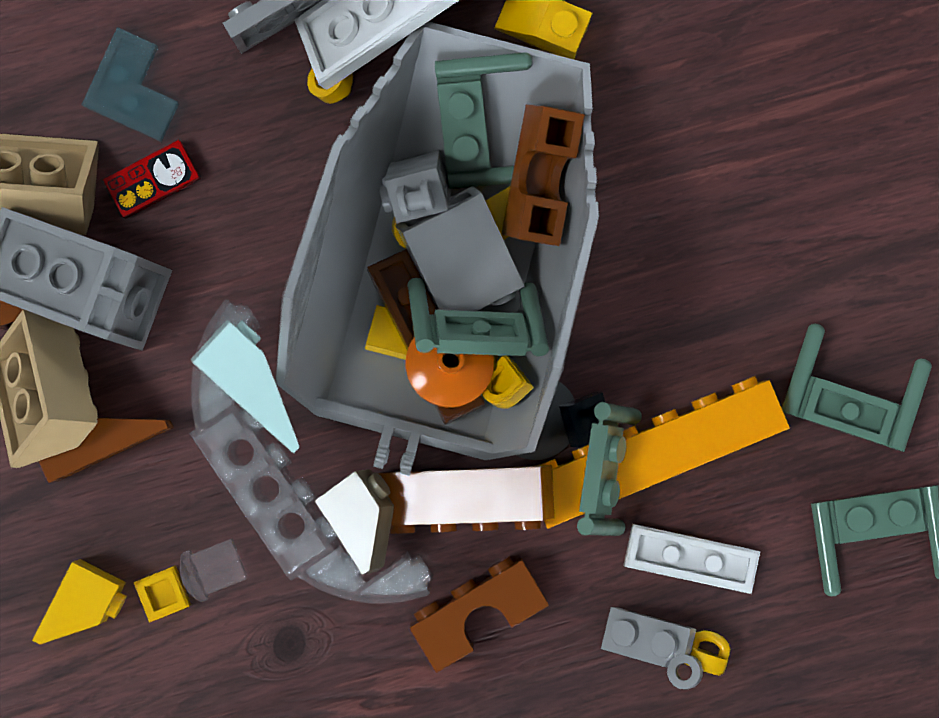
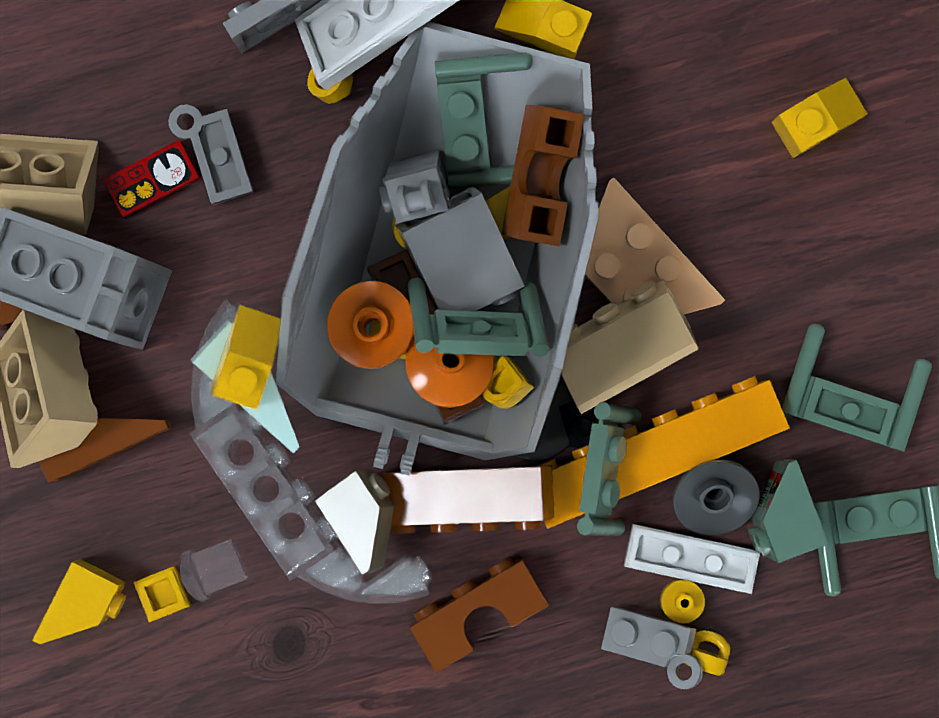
clear light blue tile [81,27,179,142] -> none
none -> light grey hinge [168,104,254,205]
none -> yellow slope [210,304,281,410]
none -> orange dish [327,281,414,369]
none -> tan slope [561,279,699,414]
none -> light nougat wing [585,178,725,315]
none -> yellow tile [660,579,705,624]
none -> dark grey dish [673,460,760,535]
none -> sand green slope [748,458,829,563]
none -> yellow slope [771,78,868,159]

